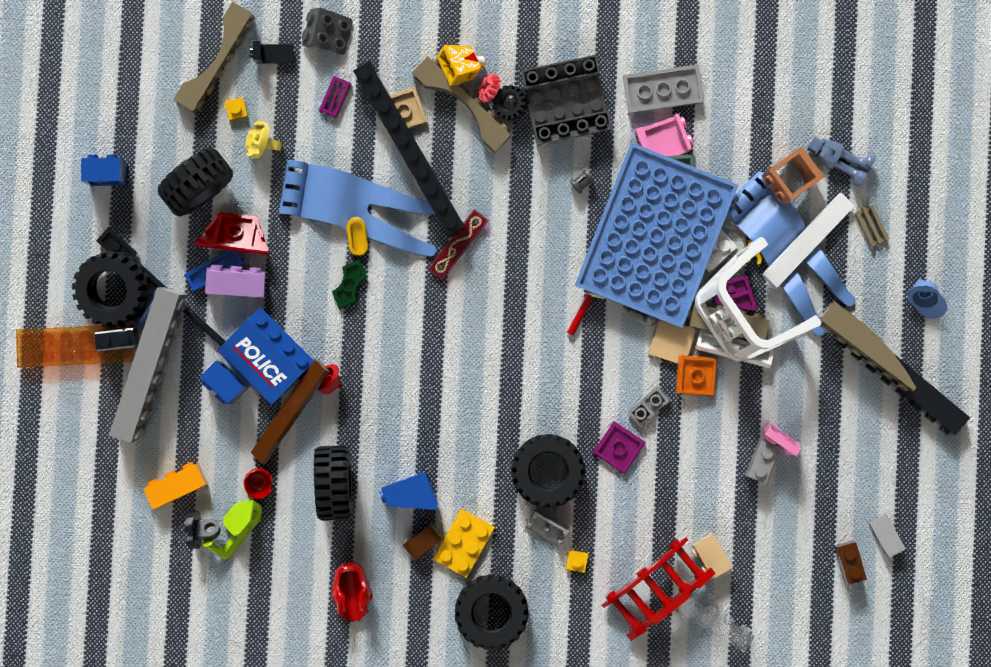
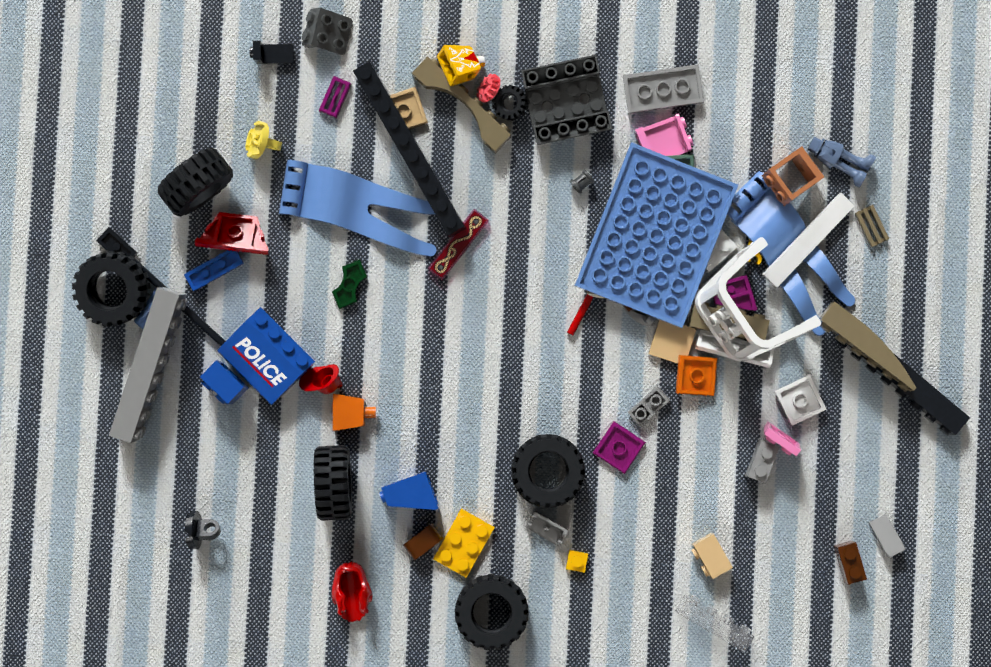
clear orange plate [16,324,134,368] -> none
blue brick [81,154,128,186] -> none
black brick [95,328,139,352] -> none
light orange brick [143,462,208,509] -> none
dark tan arch [173,1,255,114] -> none
lime piece [203,499,262,559] -> none
lavender brick [205,265,265,297] -> none
yellow plate [224,97,248,121] -> none
red hair [243,468,273,499] -> none
reddish brown tile [251,360,330,464] -> none
yellow tile [347,217,368,256] -> none
red fence [602,537,716,641] -> none
medium blue piece [908,278,947,319] -> none
none -> orange torso [333,394,376,431]
none -> white plate [774,375,826,426]

